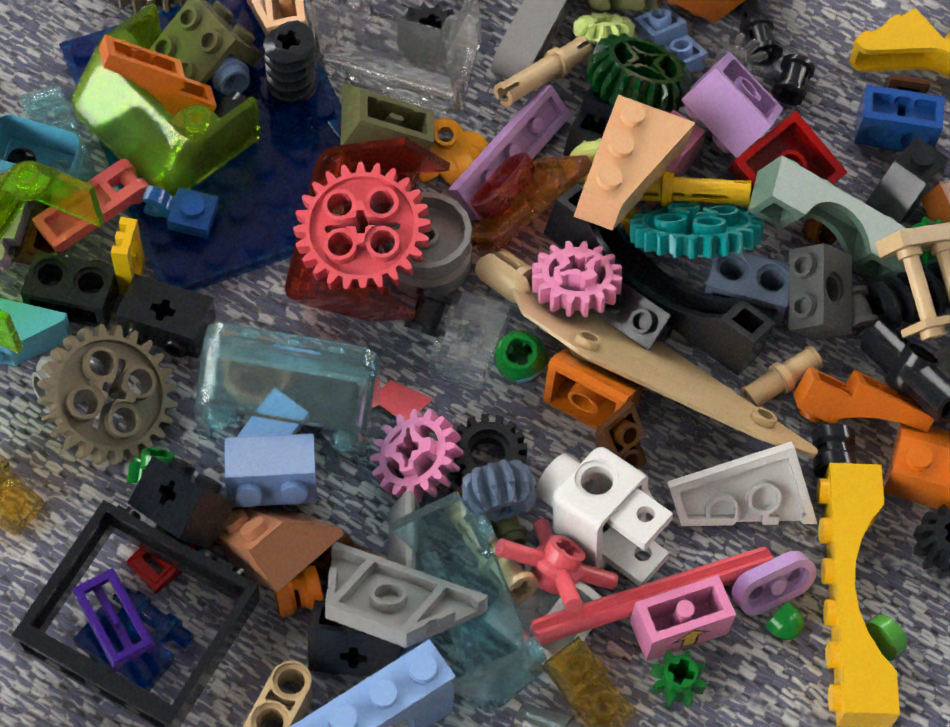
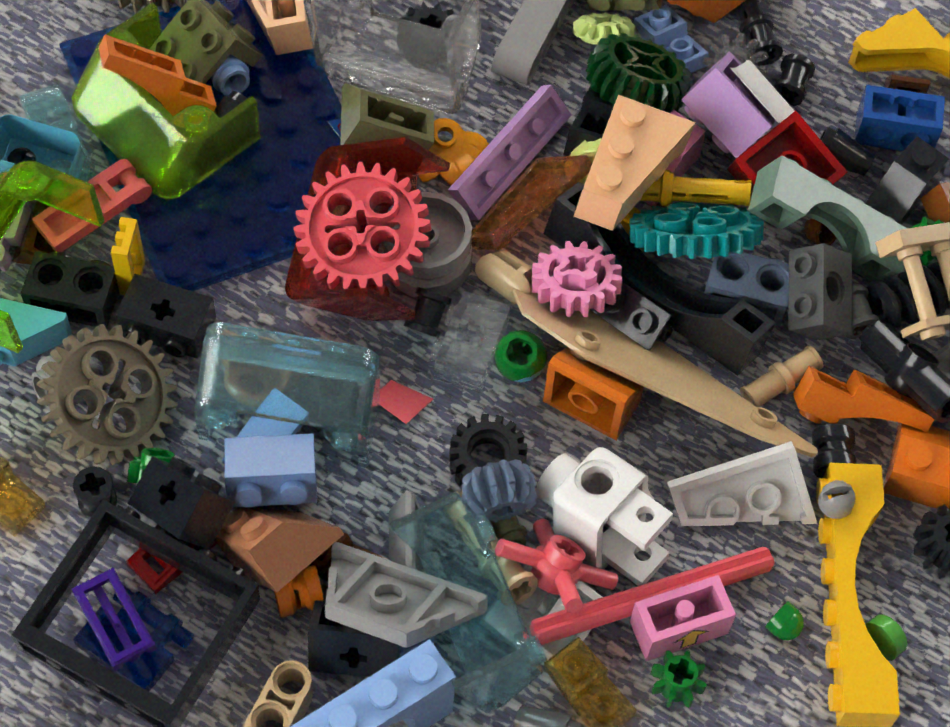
blue plate [142,185,219,239] -> none
black piece [263,20,317,103] -> none
bright pink gear [370,409,464,503] -> none
clear red plate [470,153,537,219] -> none
tan pin [494,36,593,107] -> none
reddish brown slope [595,401,647,469] -> none
lavender plate [732,551,817,616] -> none
none -> black bush [73,466,117,517]
none -> white sticker [730,60,794,123]
none -> light grey hinge [818,480,855,519]
none -> black cone [820,126,875,176]

